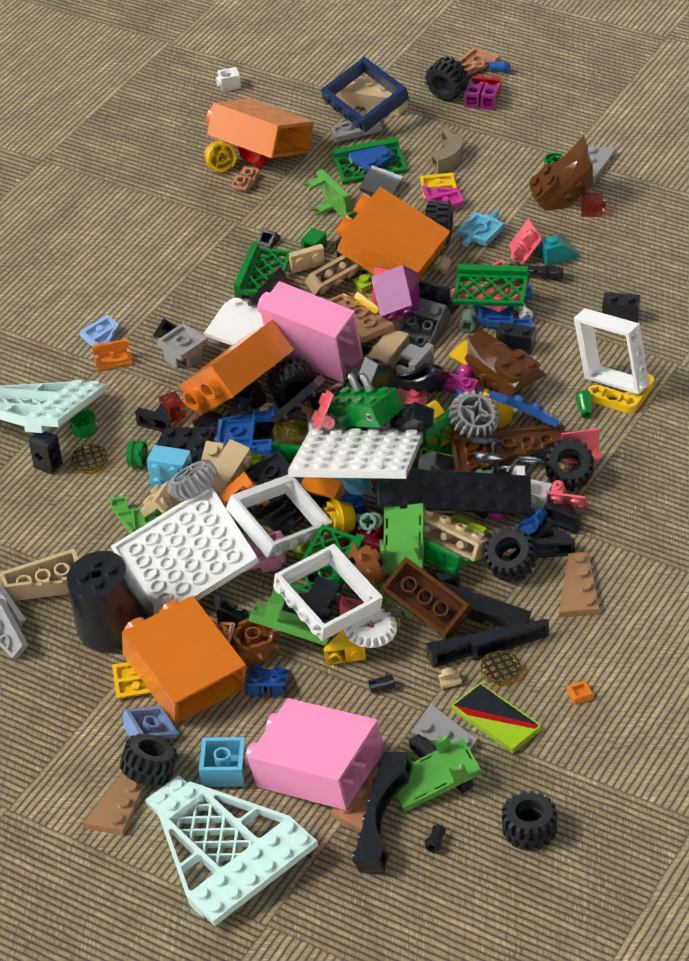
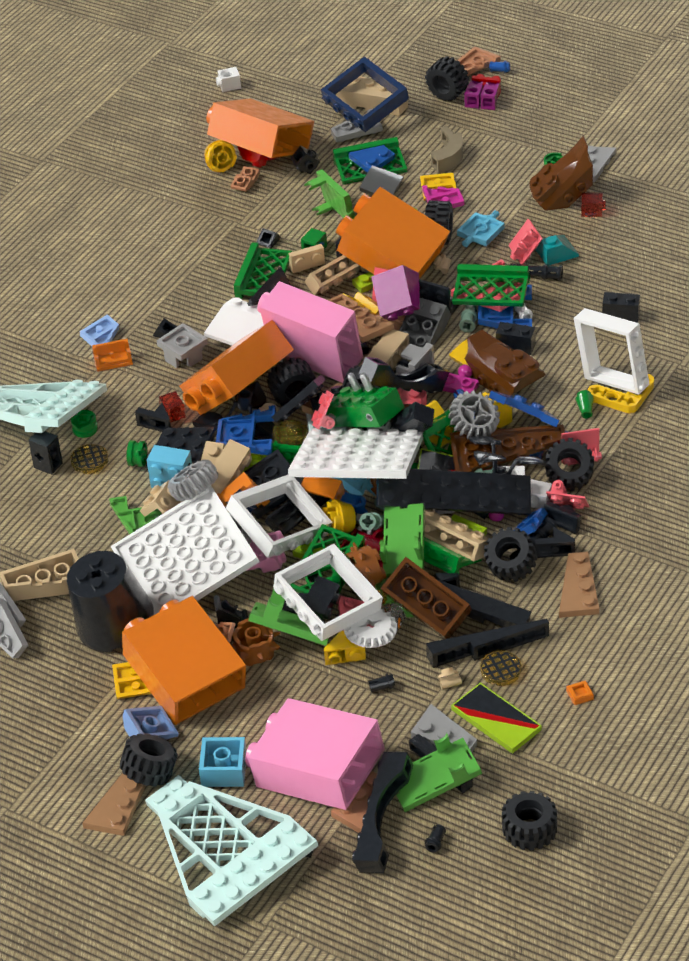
blue hinge [244,667,290,696] -> none
none -> black brick [291,145,320,174]

